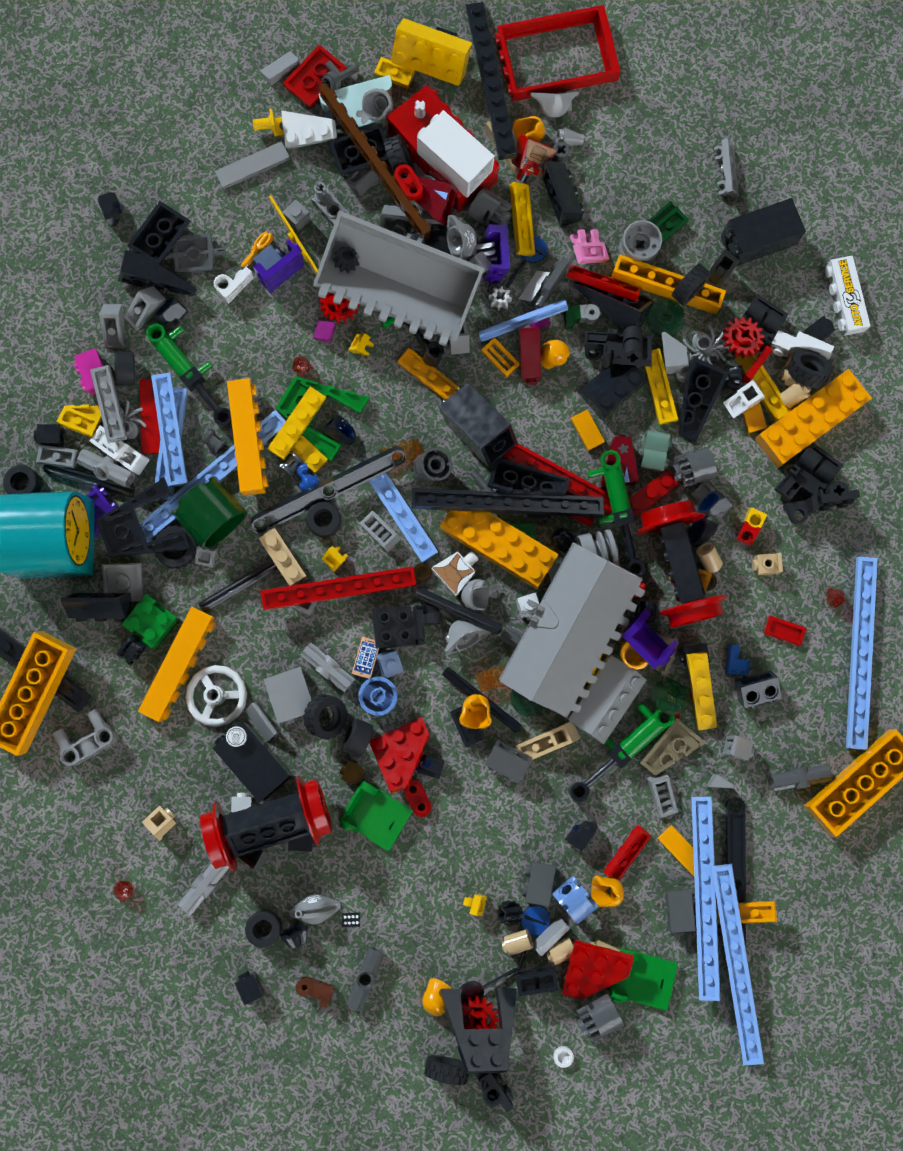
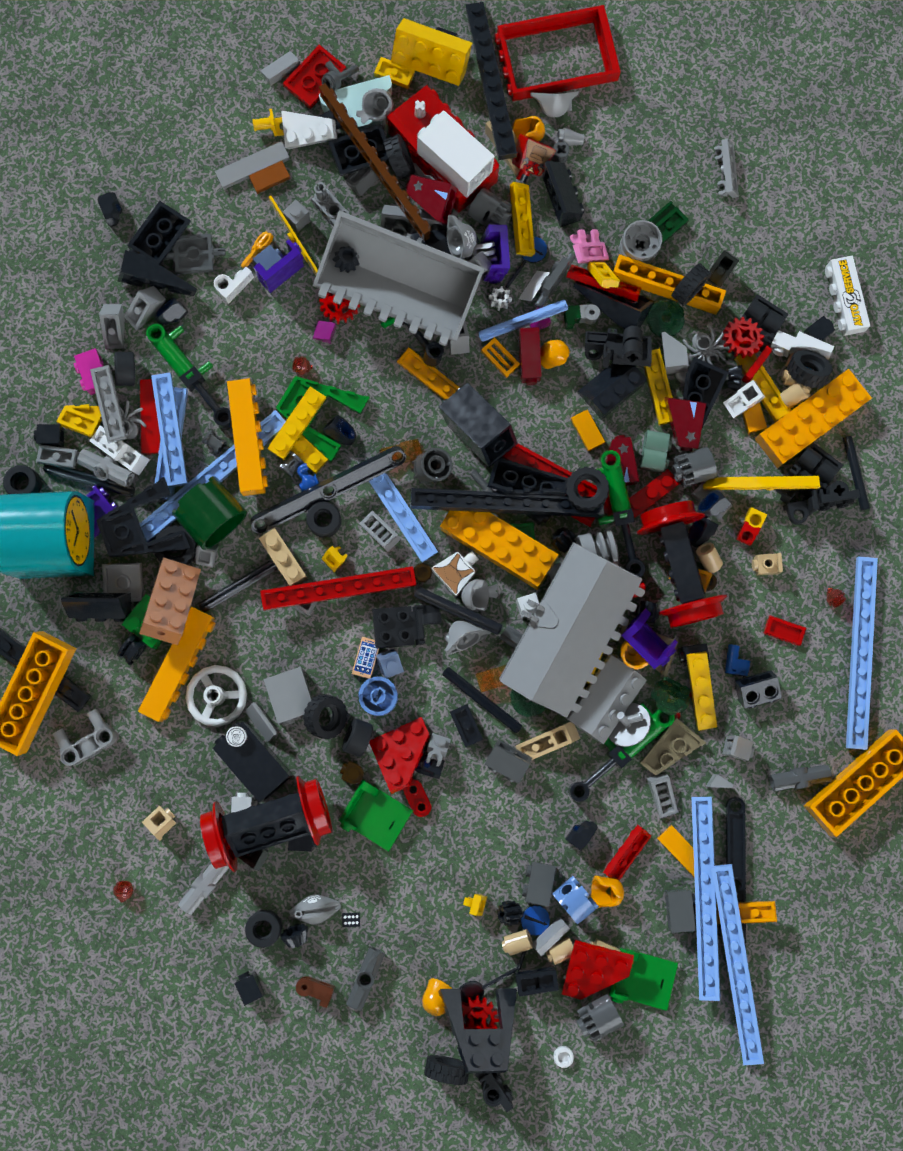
light grey piece [300,643,355,692] -> none
yellow tile [349,333,374,356] -> none
red plate [394,164,423,201] -> none
light orange hair [459,694,492,729] -> none
black brick [721,198,806,267] -> none
none -> nougat brick [139,558,201,645]
none -> dark orange tile [249,161,290,194]
none -> light grey plate [426,733,451,766]
none -> black tyre [566,466,609,511]
none -> yellow plate [587,261,620,288]
none -> light grey shield [609,703,651,747]
none -> dark red slope [665,397,706,452]
none -> yellow piece [703,476,820,491]
none -> black piece [843,436,870,511]

